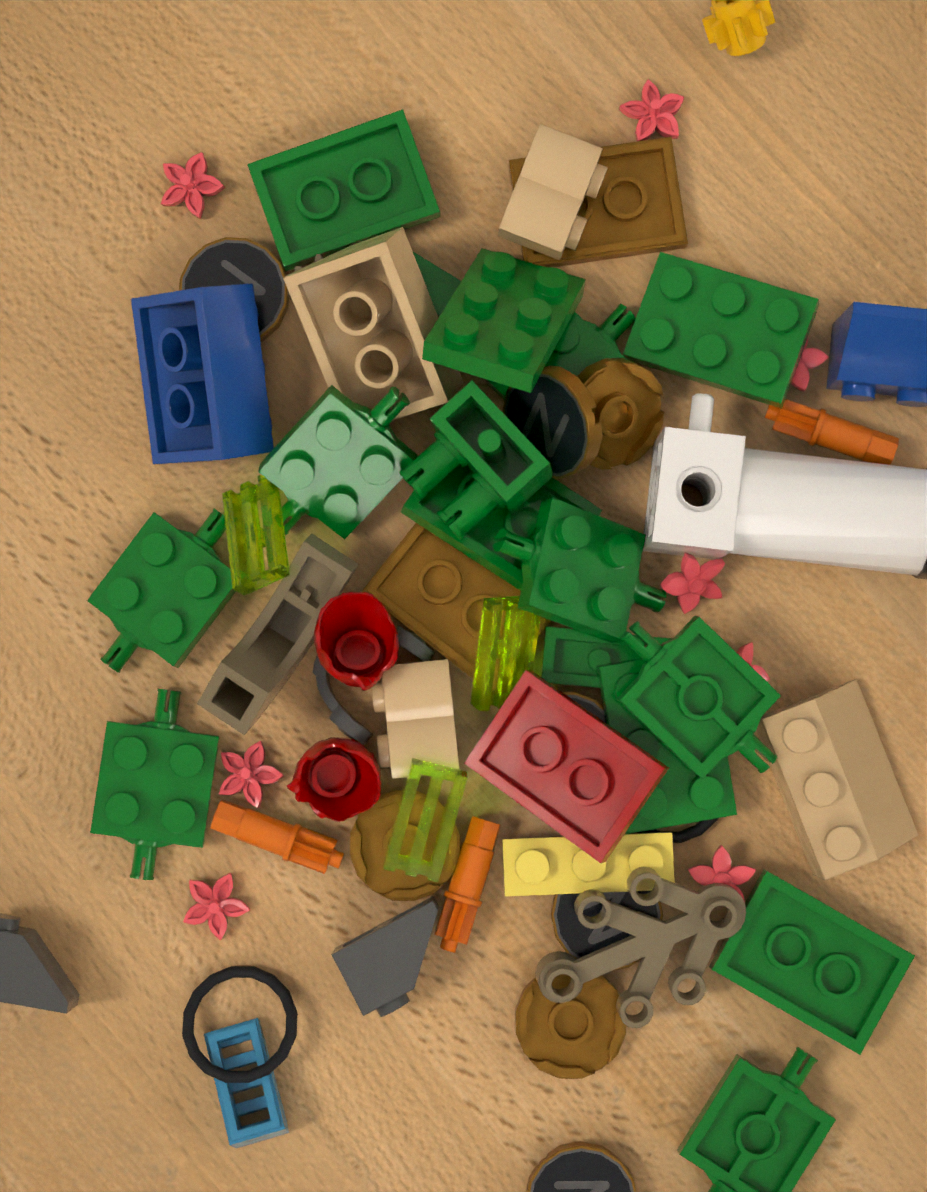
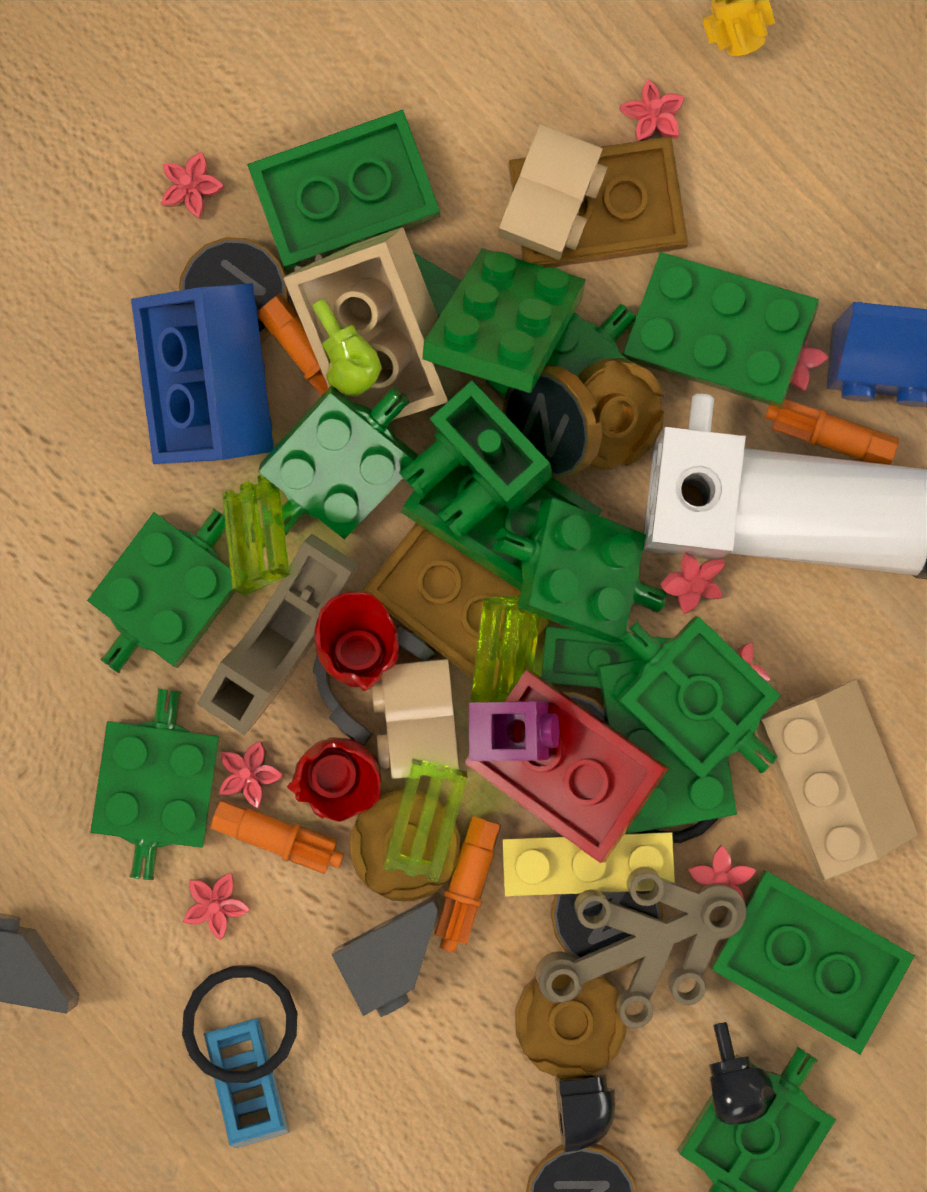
none -> orange piece [258,293,328,396]
none -> lime piece [312,299,382,396]
none -> magenta brick [469,701,560,761]
none -> black piece [555,1075,616,1153]
none -> black piece [709,1022,774,1125]

